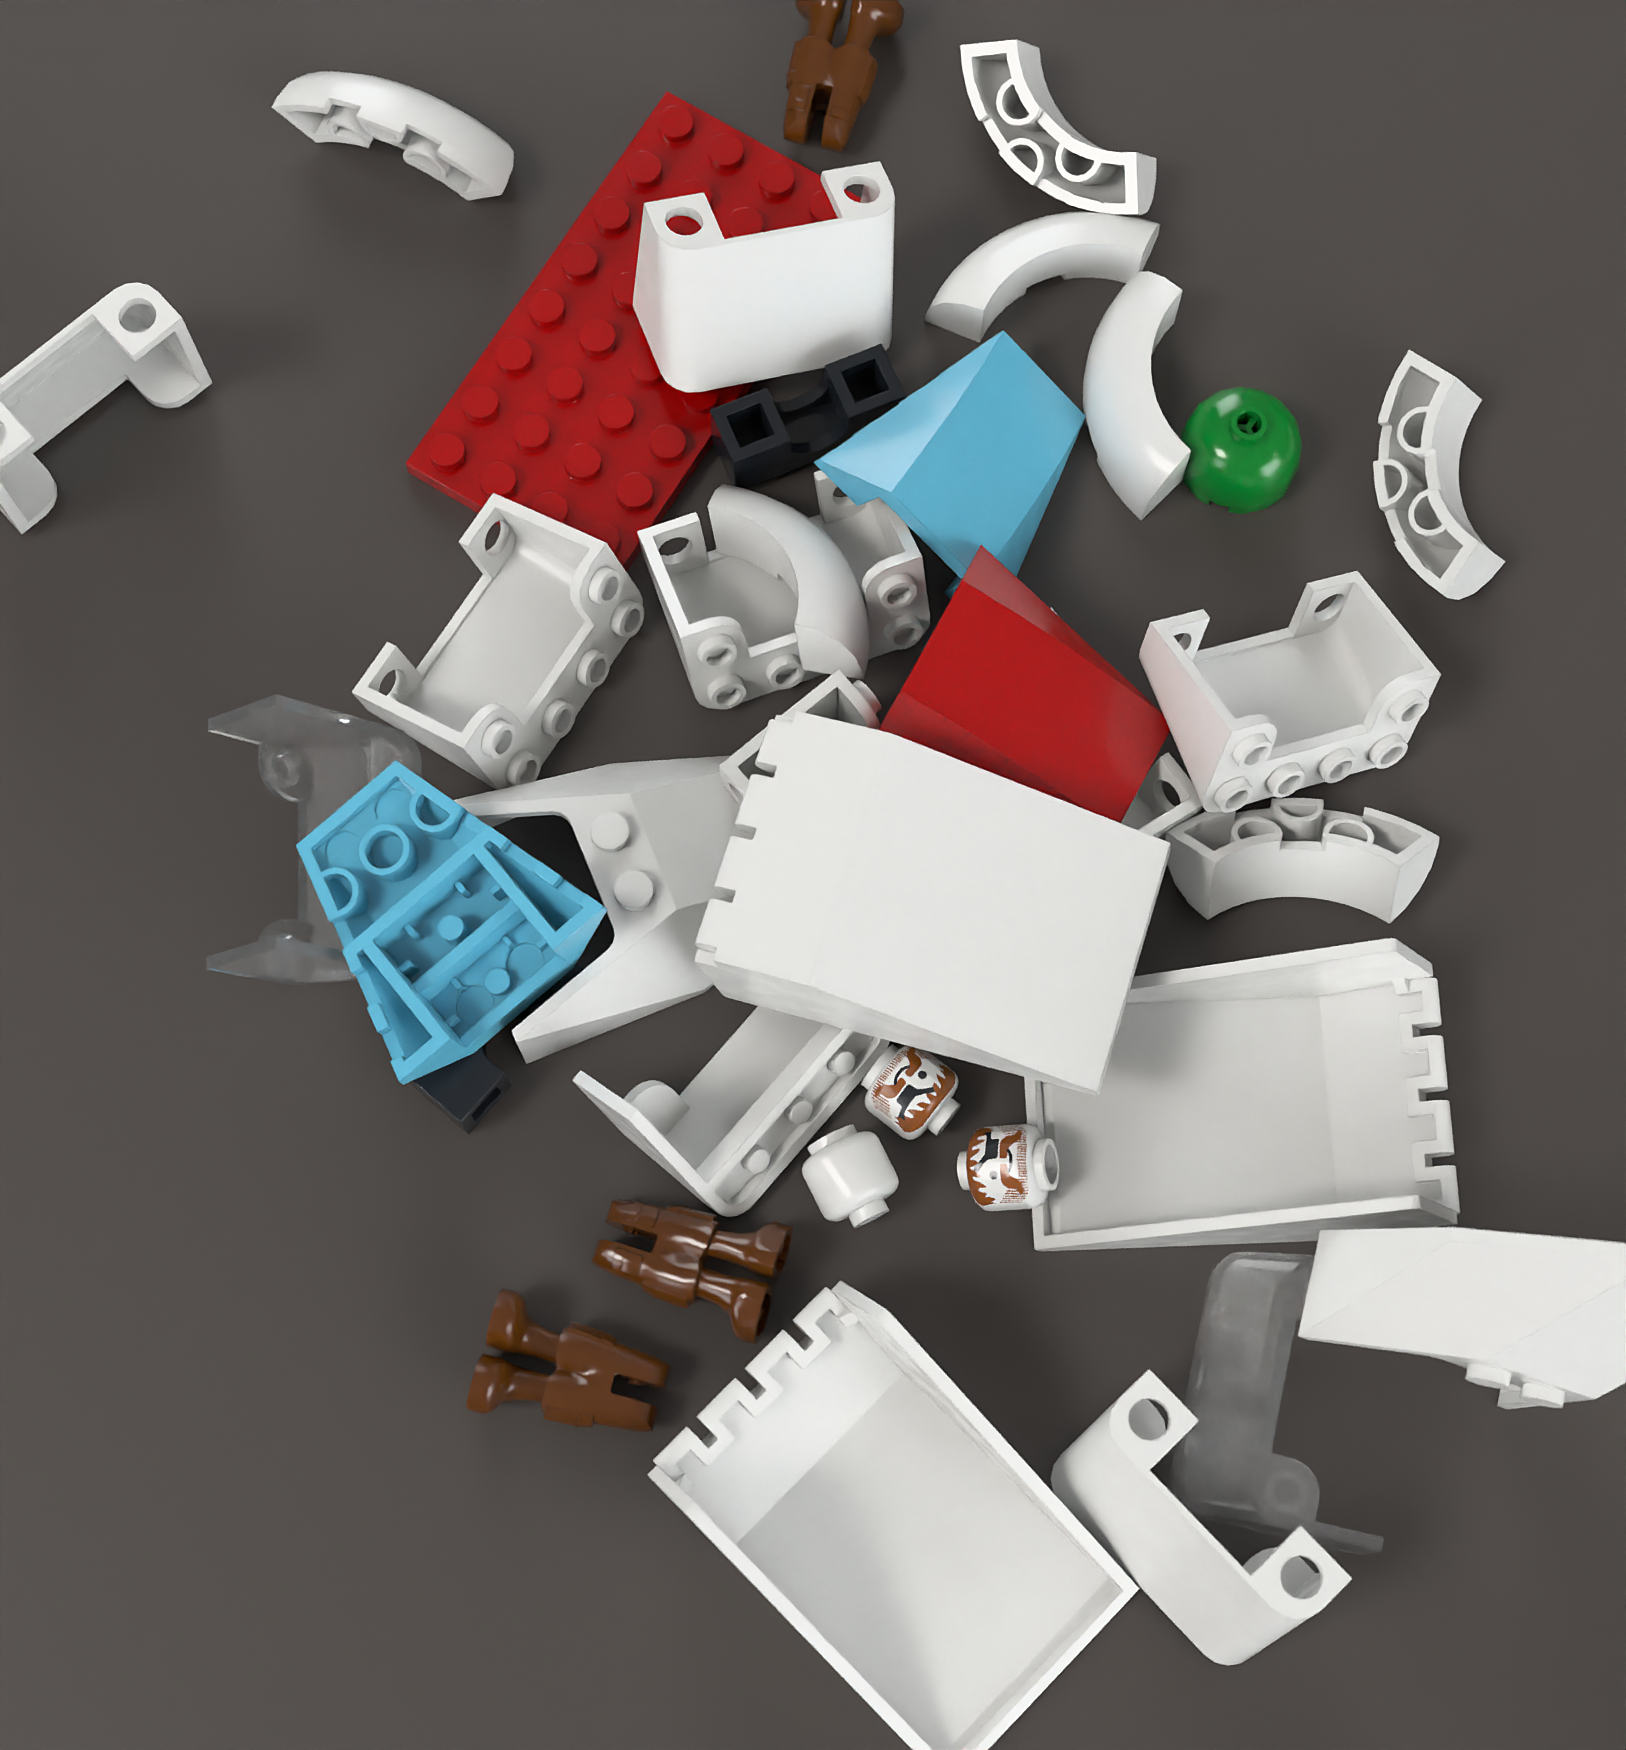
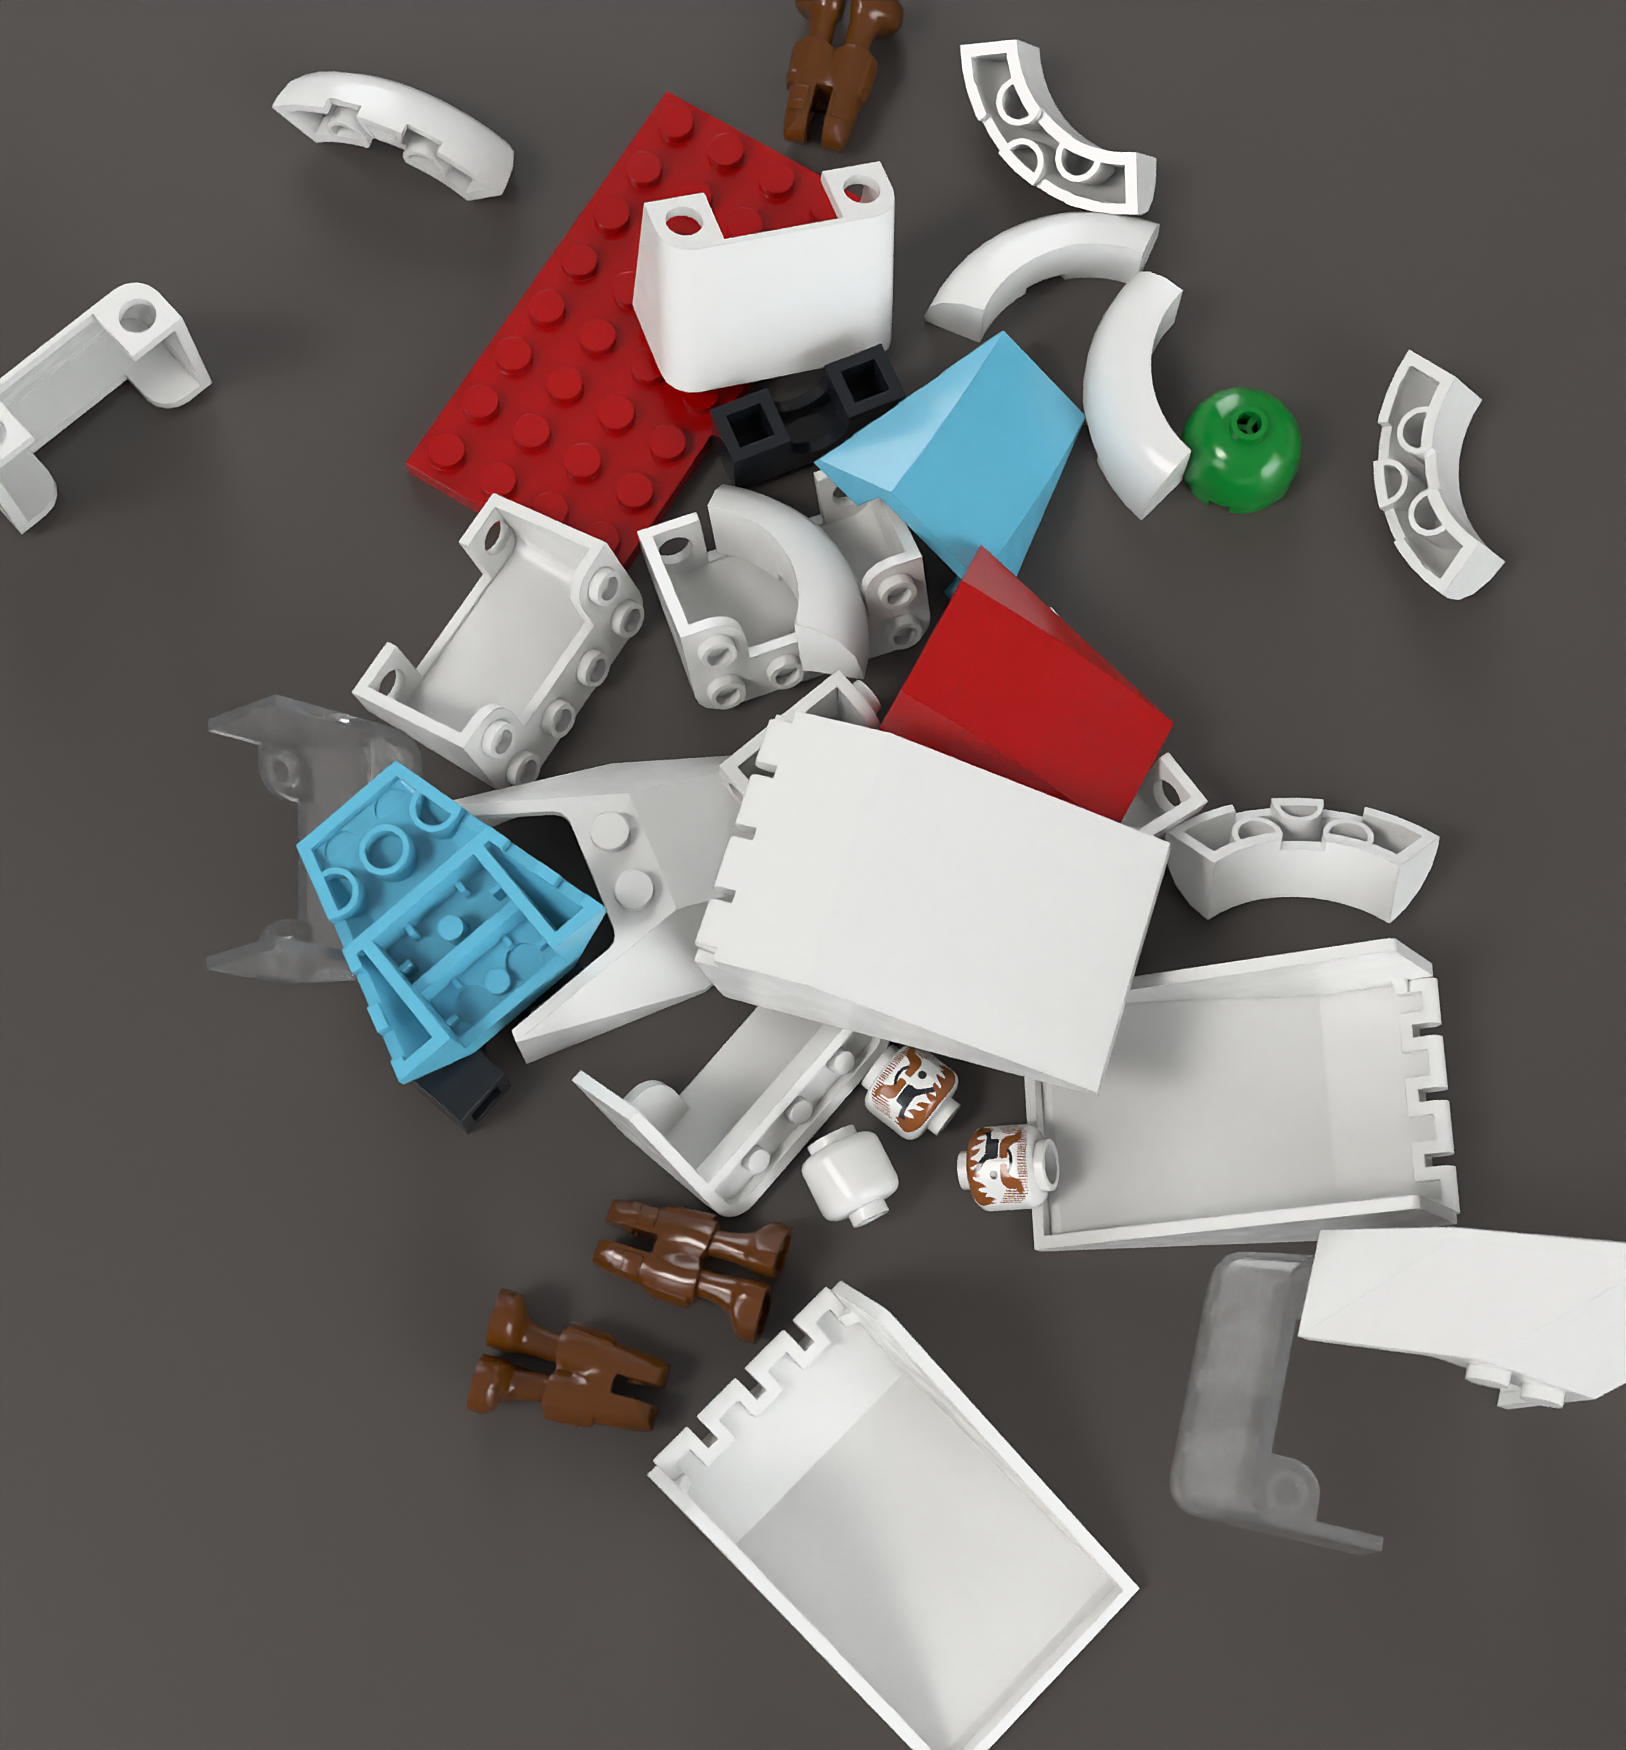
white windscreen [1051,1369,1352,1666] -> none
white windscreen [1139,571,1441,813] -> none

